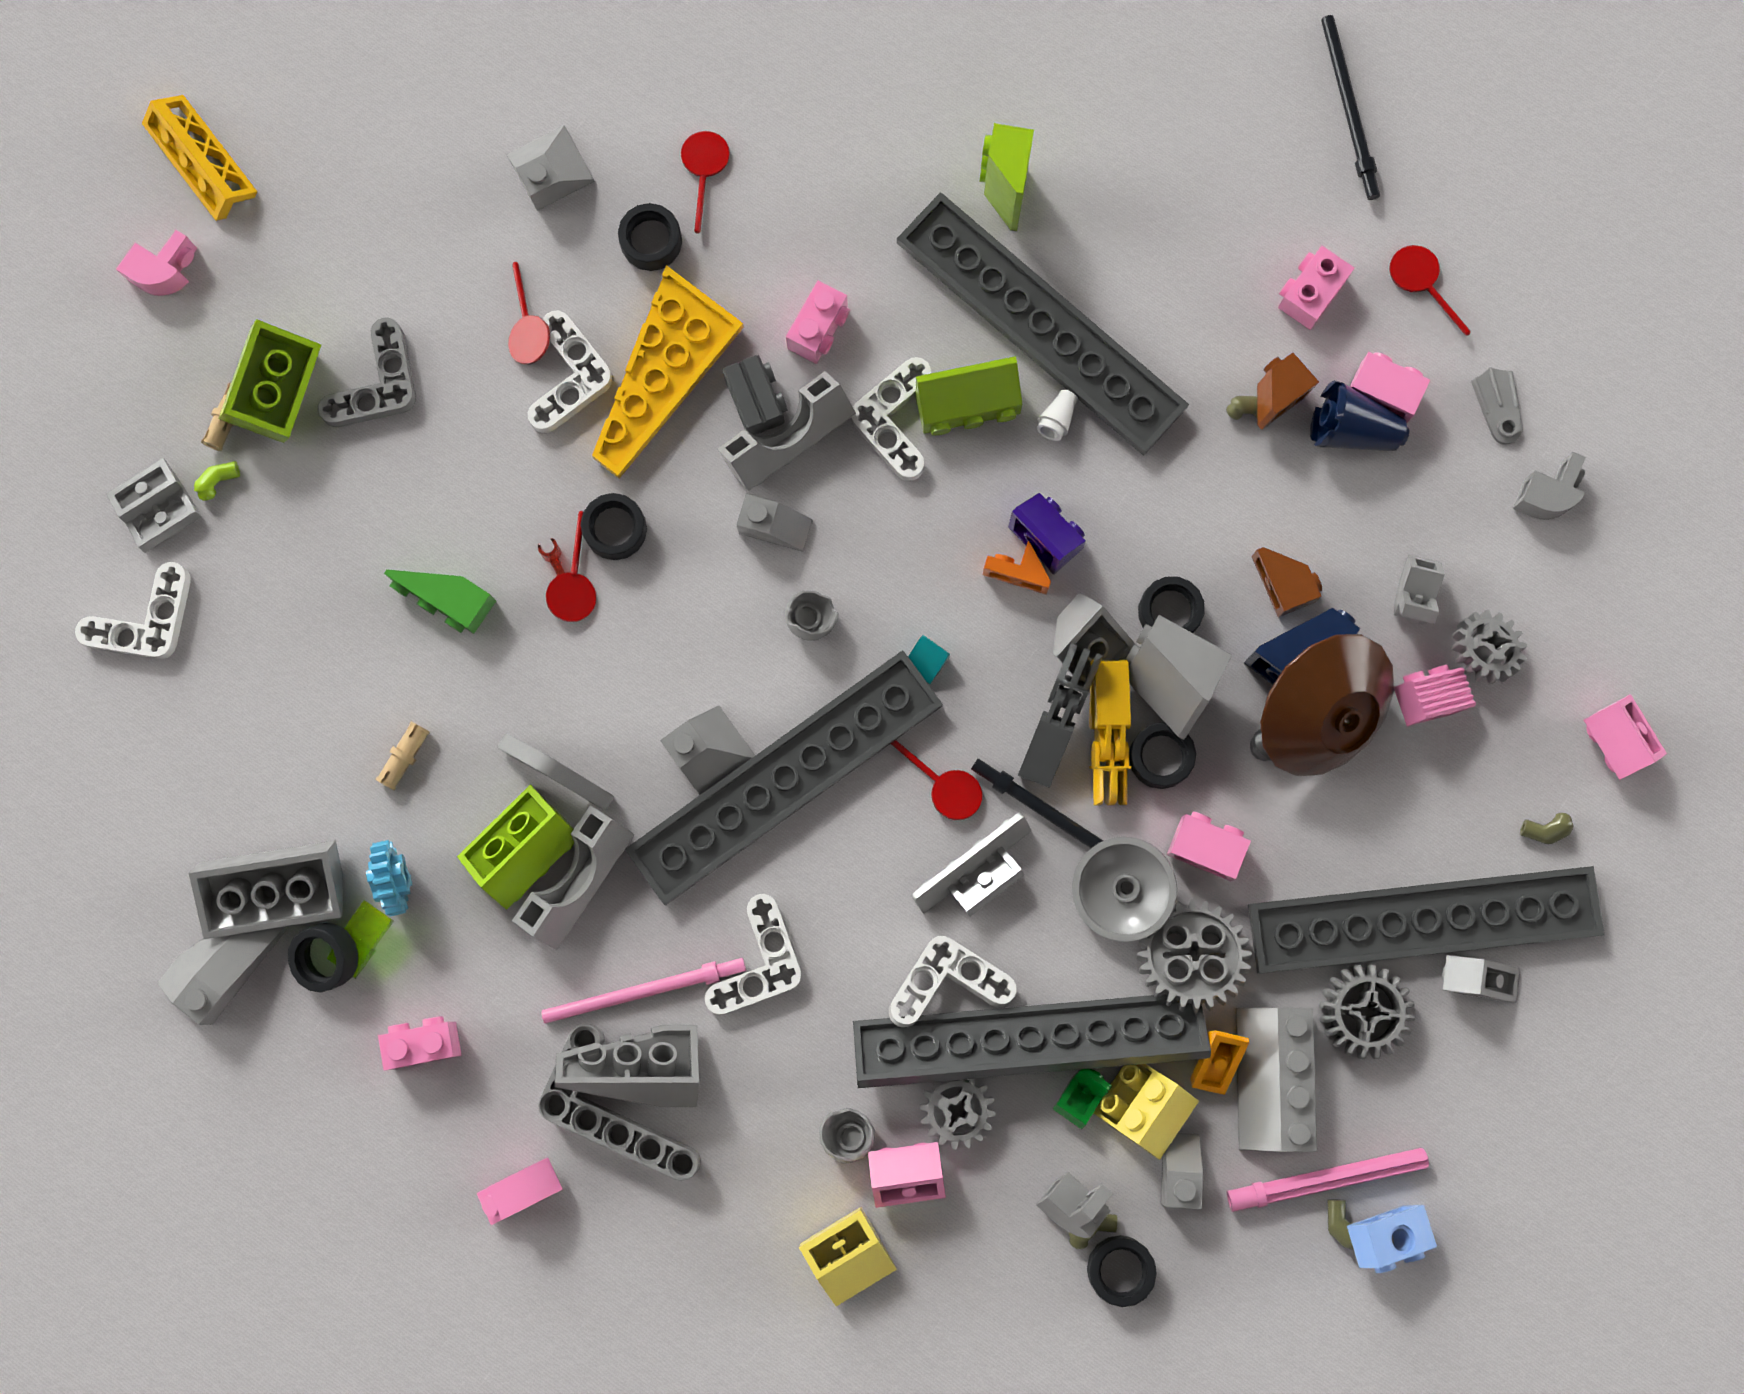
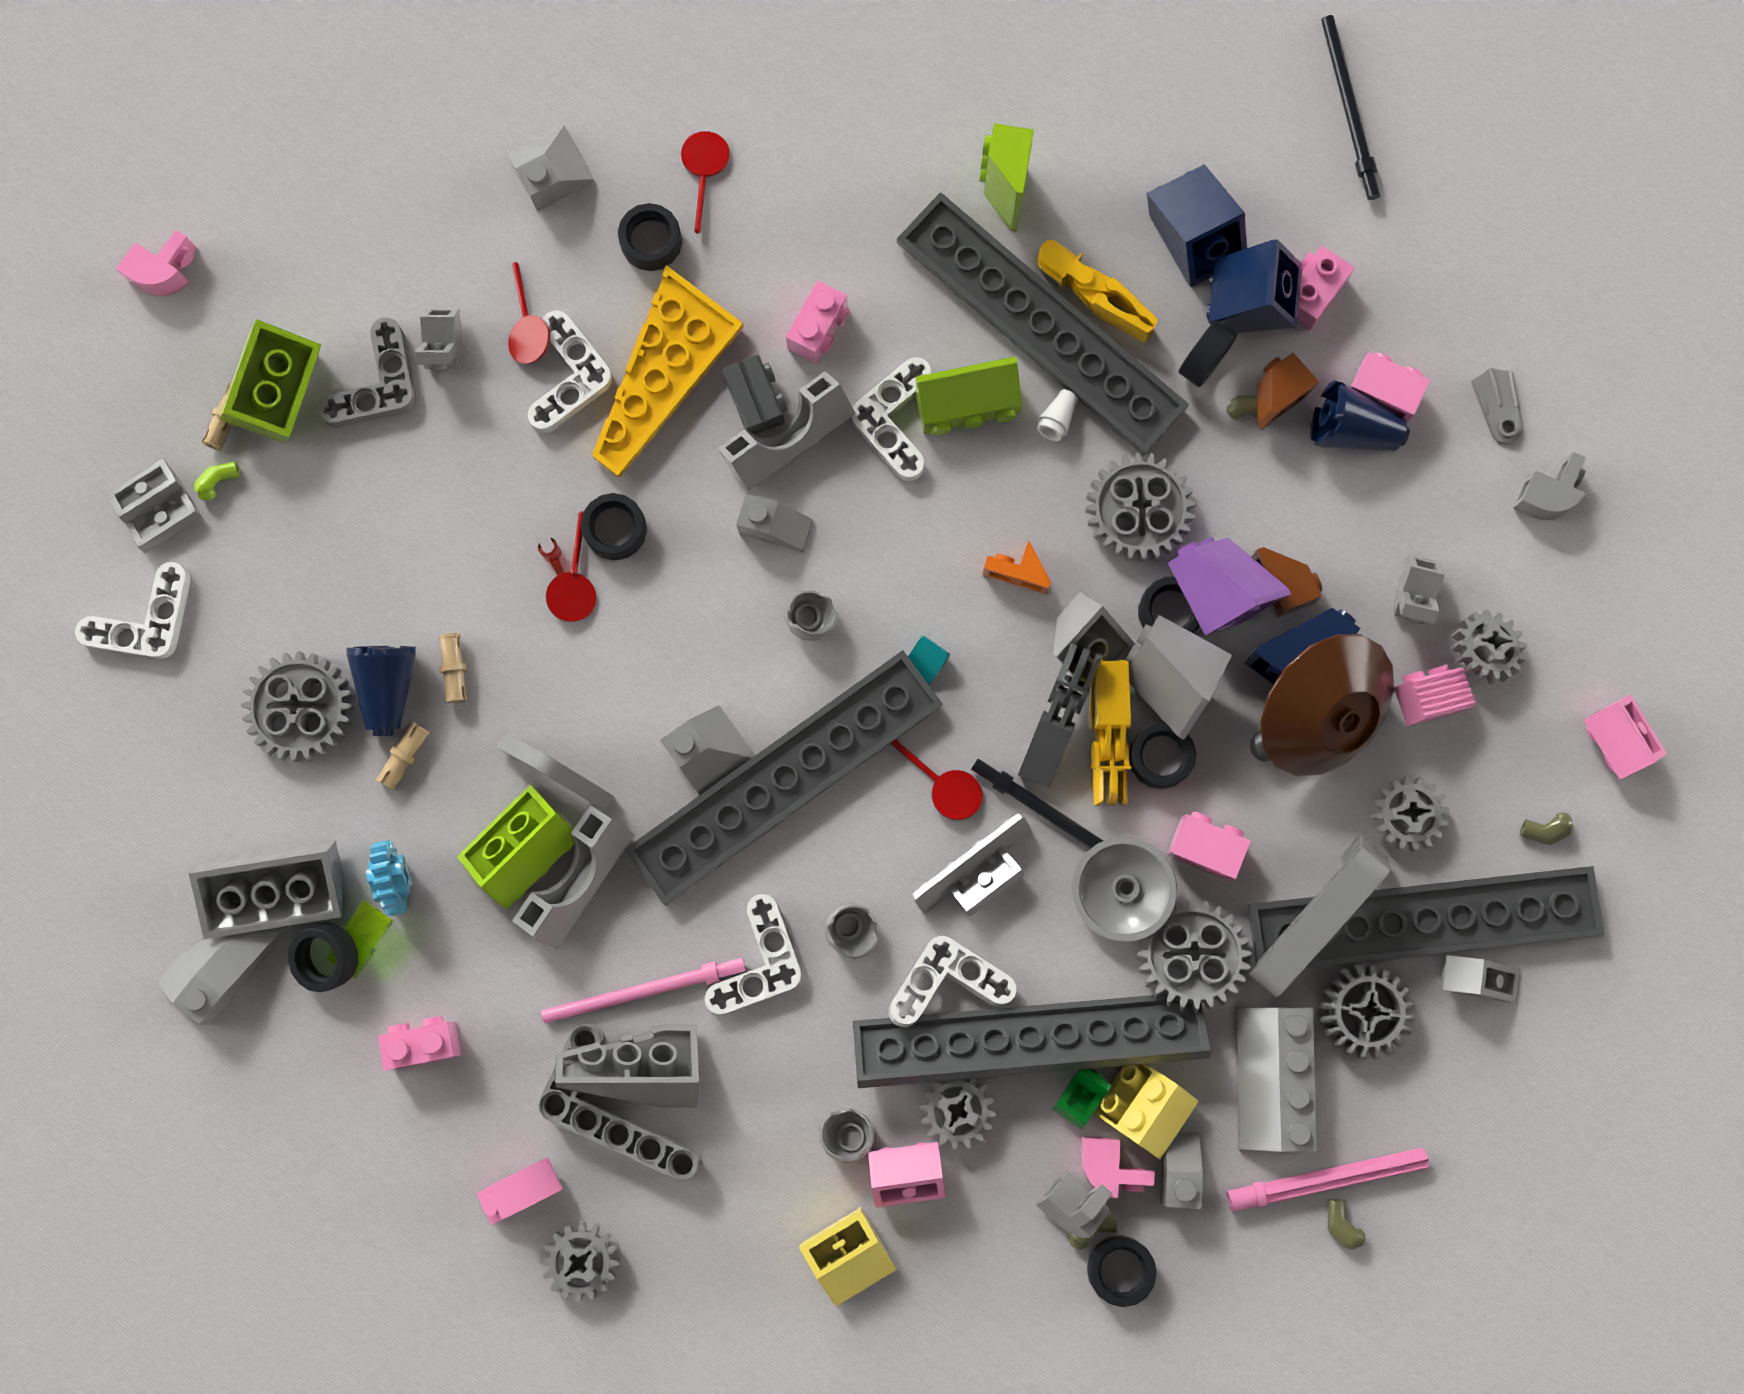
yellow fence [142,95,258,221] -> none
bright green slope [384,569,496,634] -> none
dark purple slope [1008,493,1086,575] -> none
light orange slope [1190,1030,1249,1095] -> none
light blue brick [1347,1205,1437,1273] -> none
red piece [1389,245,1471,336] -> none
none -> light grey gear [241,651,355,762]
none -> dark blue cone [346,646,416,736]
none -> light grey brick [415,308,462,370]
none -> tan pin [439,633,468,703]
none -> light grey gear [541,1222,620,1302]
none -> light grey hair [825,903,878,959]
none -> yellow arm [1037,240,1158,343]
none -> bright pink brick [1081,1136,1155,1198]
none -> light grey gear [1085,452,1196,562]
none -> dark blue slope [1147,164,1247,287]
none -> medium lavender slope [1168,537,1291,636]
none -> black tyre [1178,321,1237,387]
none -> dark blue slope [1206,239,1302,333]
none -> light grey beam [1249,834,1390,997]
none -> light grey gear [1371,776,1450,852]

